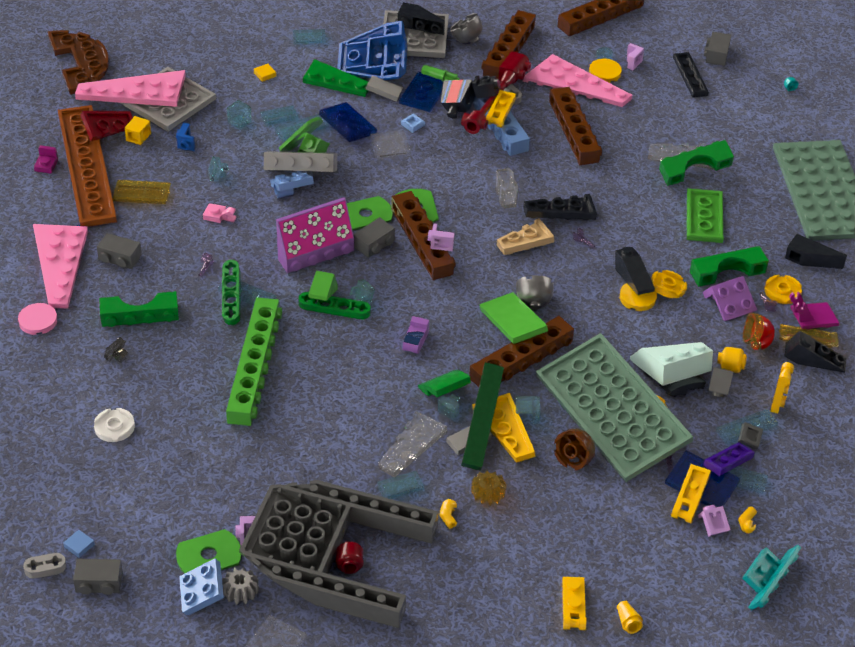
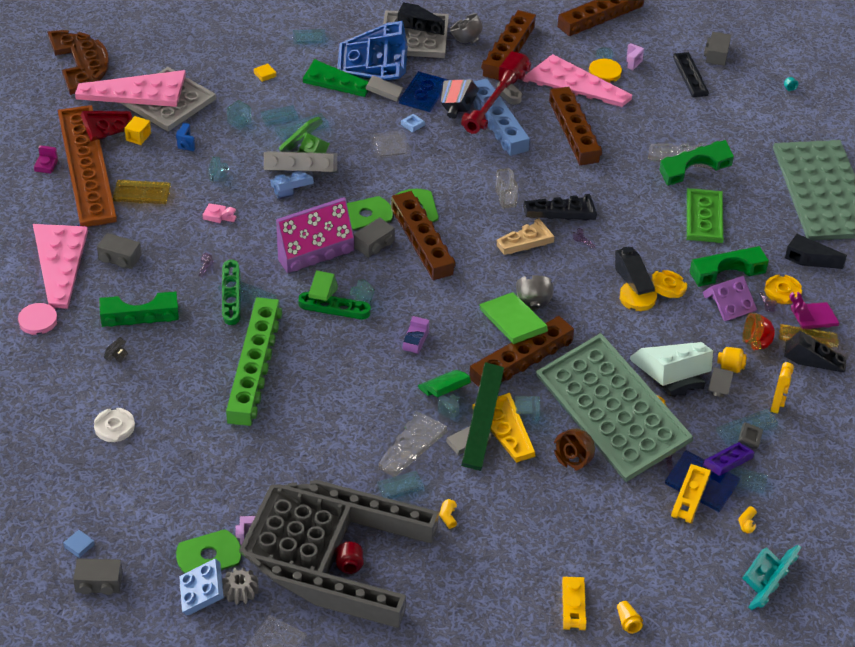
light grey beam [23,553,66,579] -> none
clear blue tile [319,102,377,142] -> none
bright green piece [421,65,460,82] -> none
lavender bracket [428,224,454,251] -> none
clear yellow gear [471,470,506,506] -> none
black brick [472,75,500,99] -> none
yellow plate [486,90,516,128] -> none
lavender bracket [698,505,730,537] -> none

